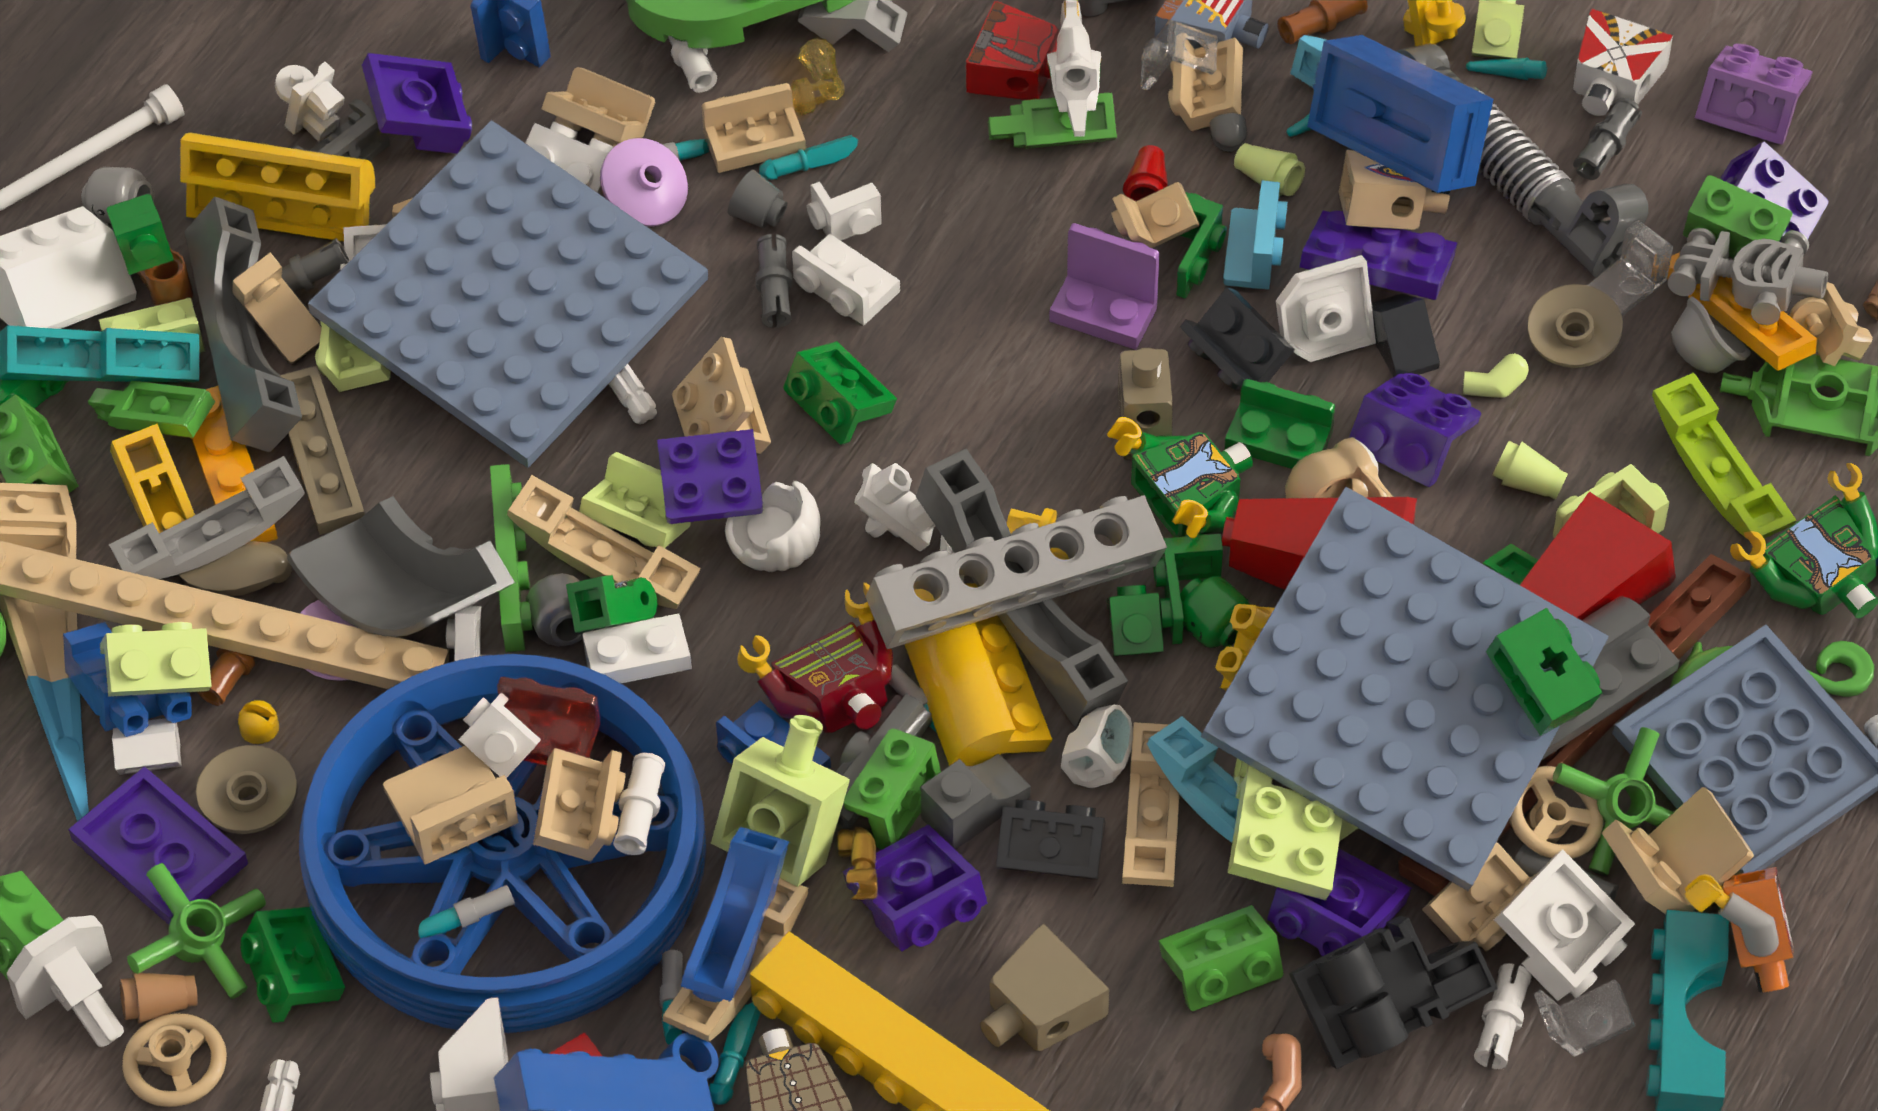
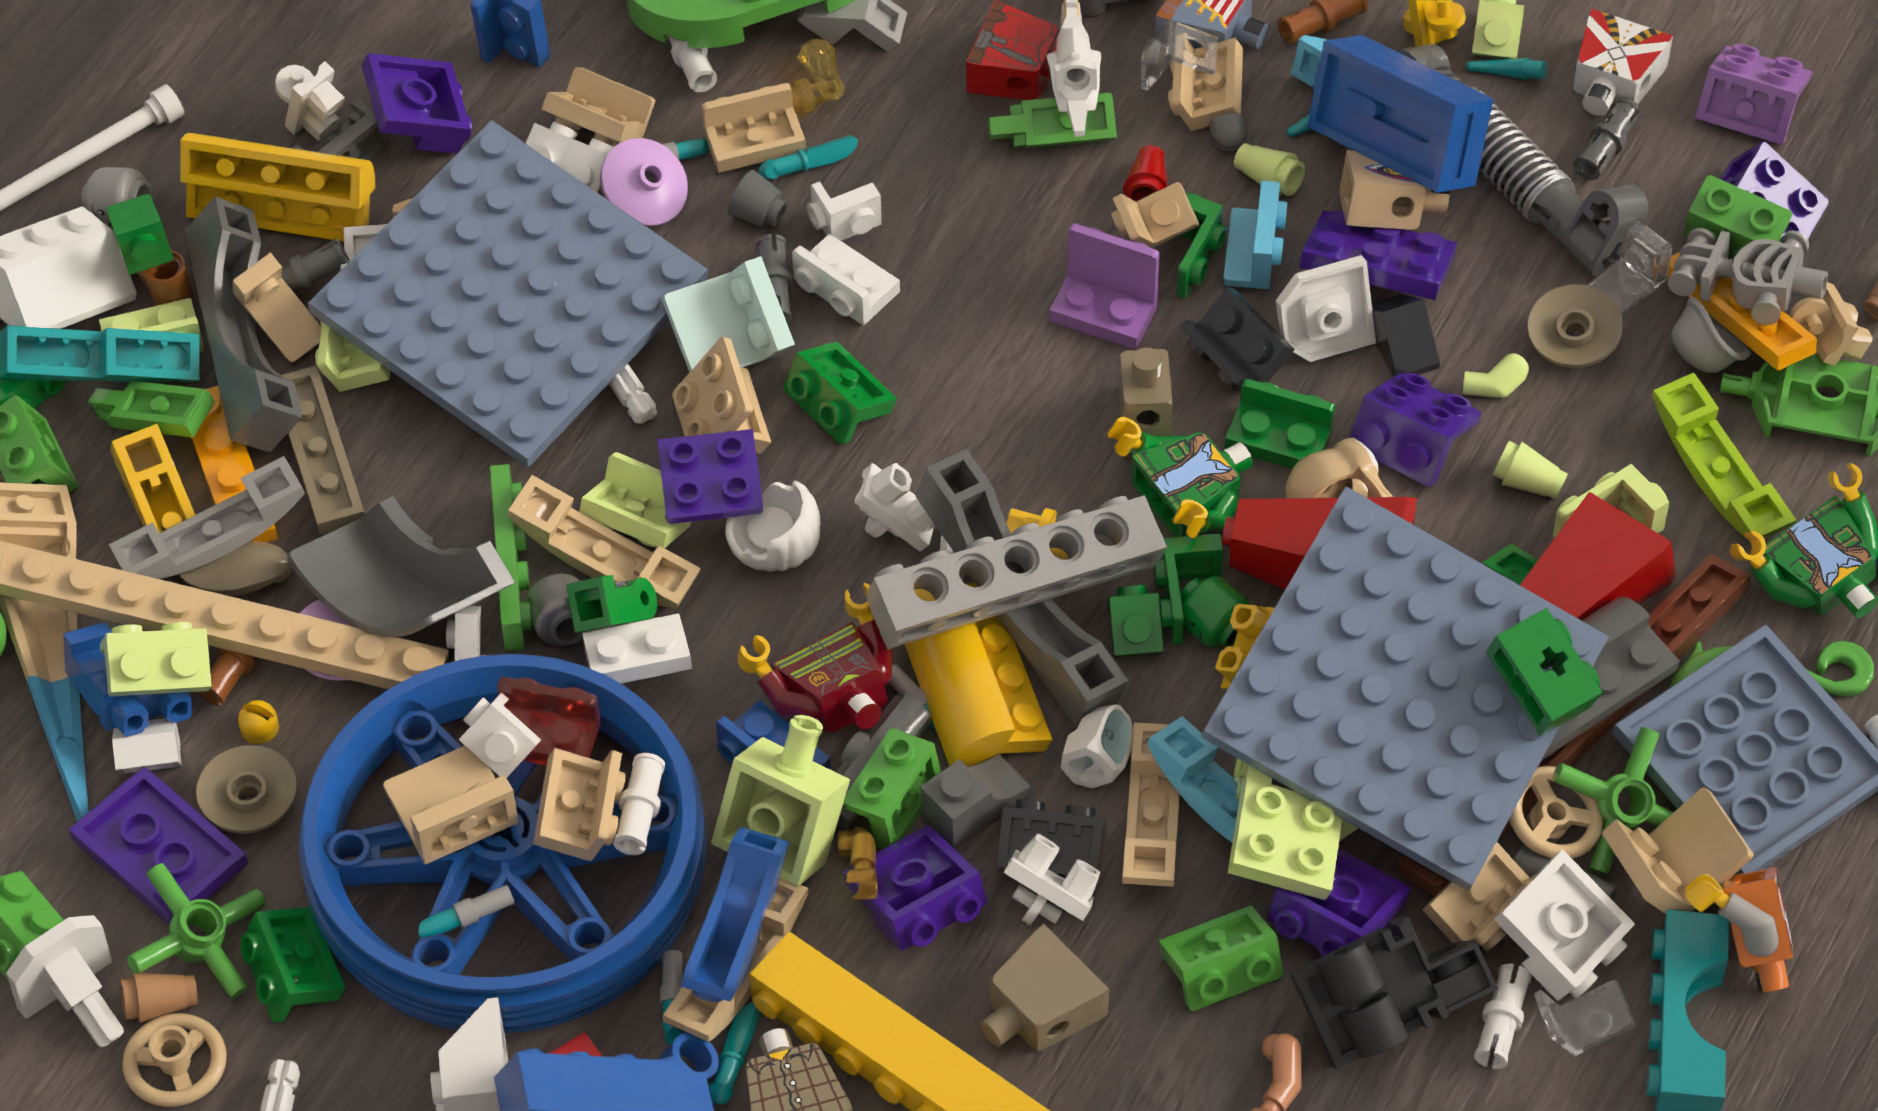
none -> light aqua bracket [662,256,795,373]
none -> white hips [1004,834,1100,926]

